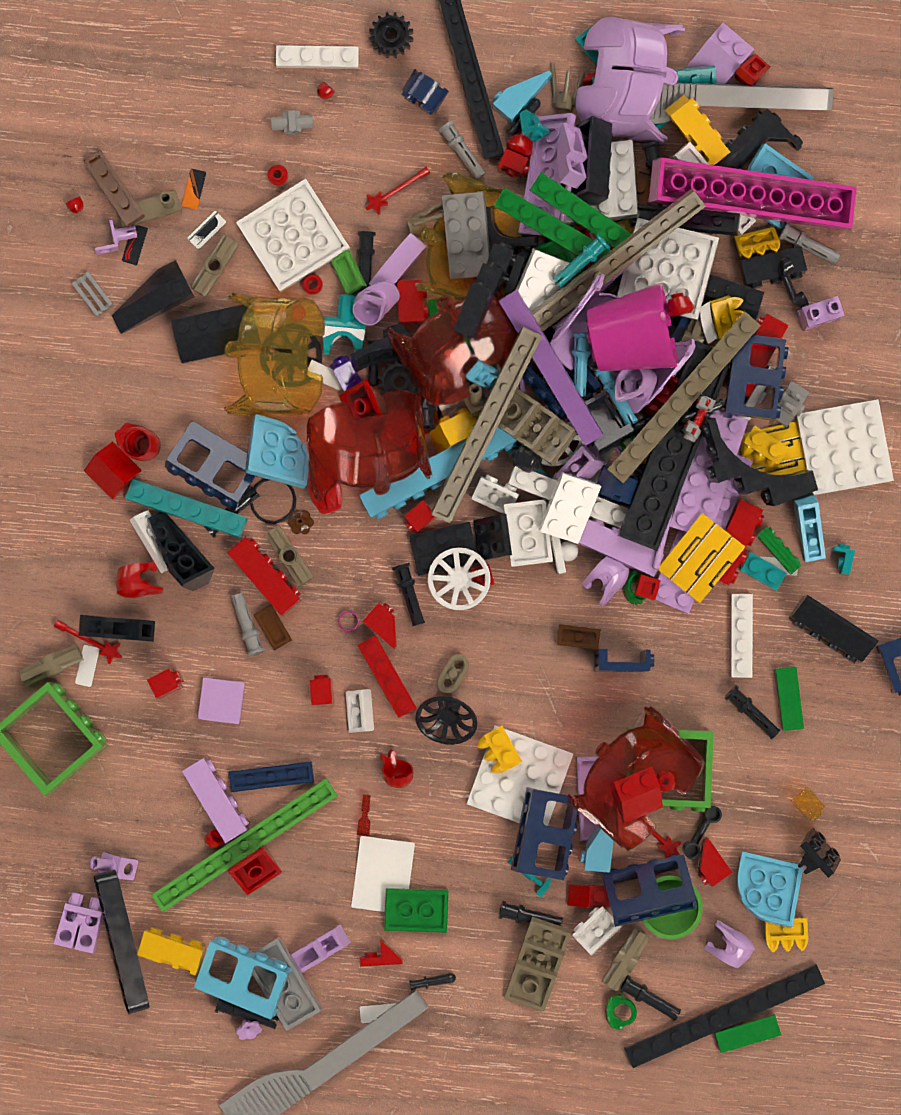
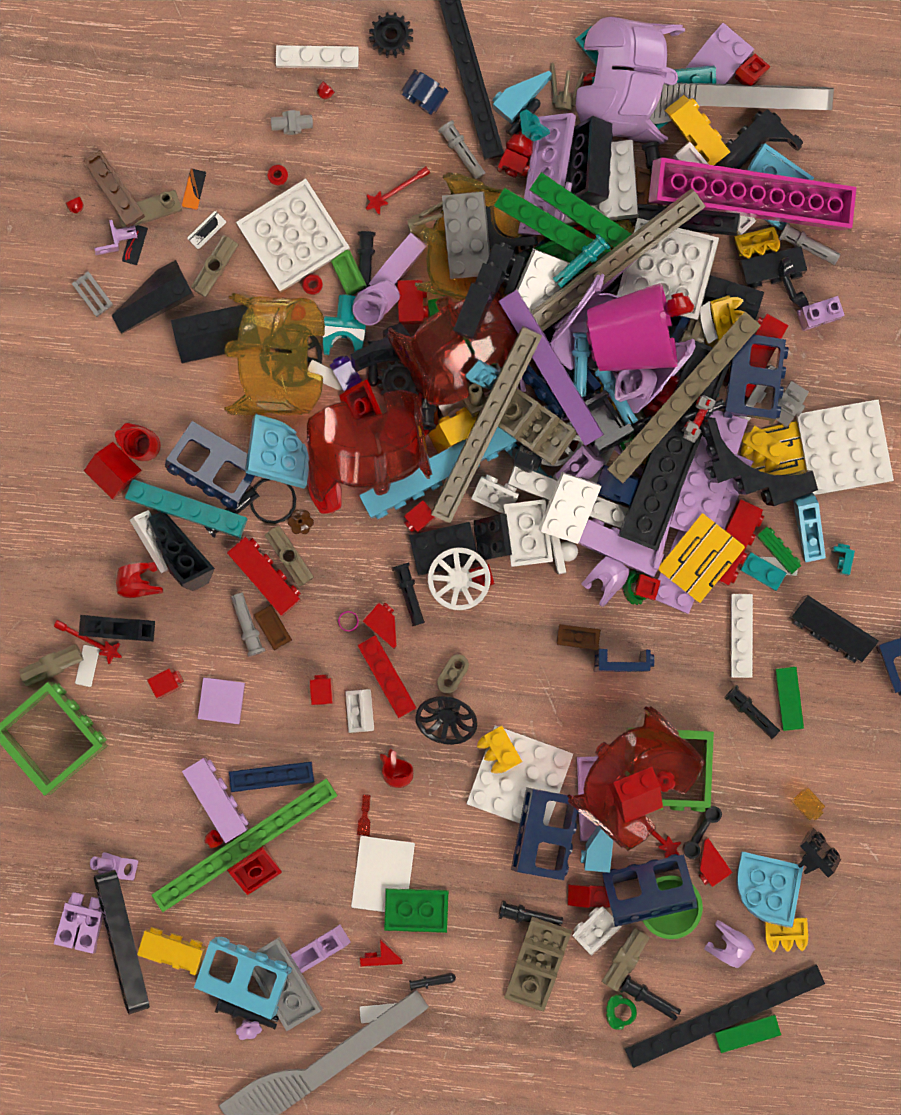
teal piece [507,856,551,897] -> none
lavender slope [557,122,588,189] -> none

